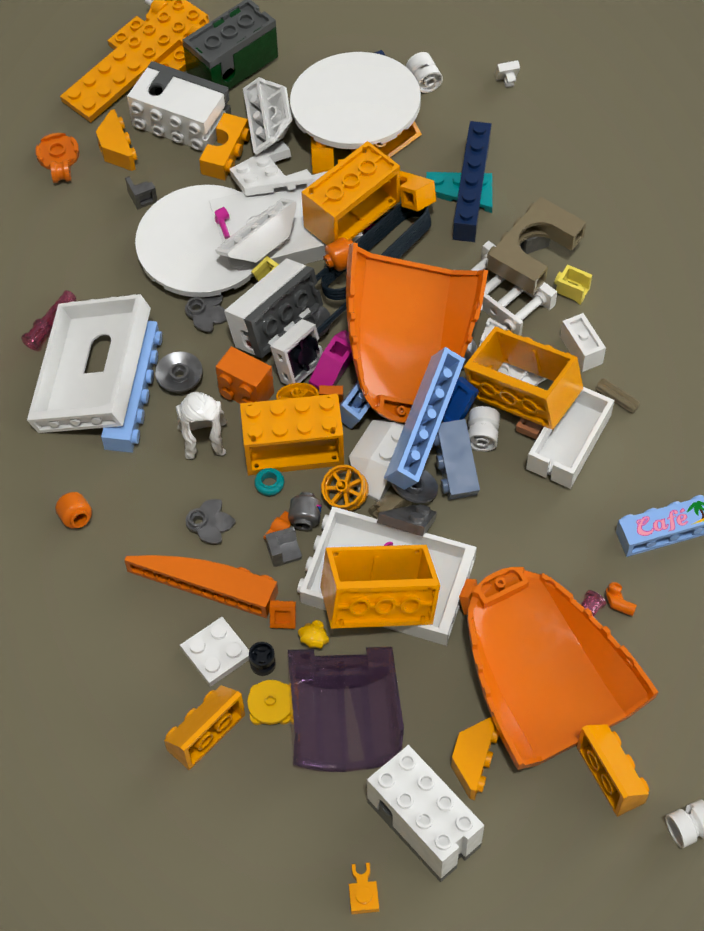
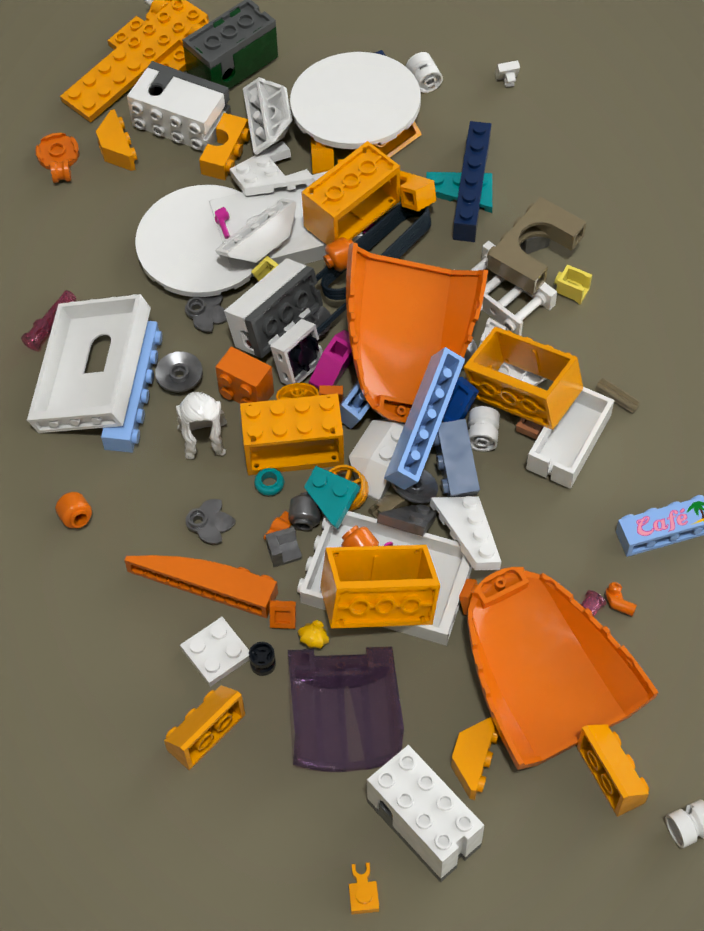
flat silver panel [125,176,157,210] -> none
yellow piece [247,680,294,725] -> none
white panel [560,313,606,372] -> none
none -> teal wing [304,466,360,529]
none -> orange head [341,525,379,547]
none -> white wing [430,496,501,570]

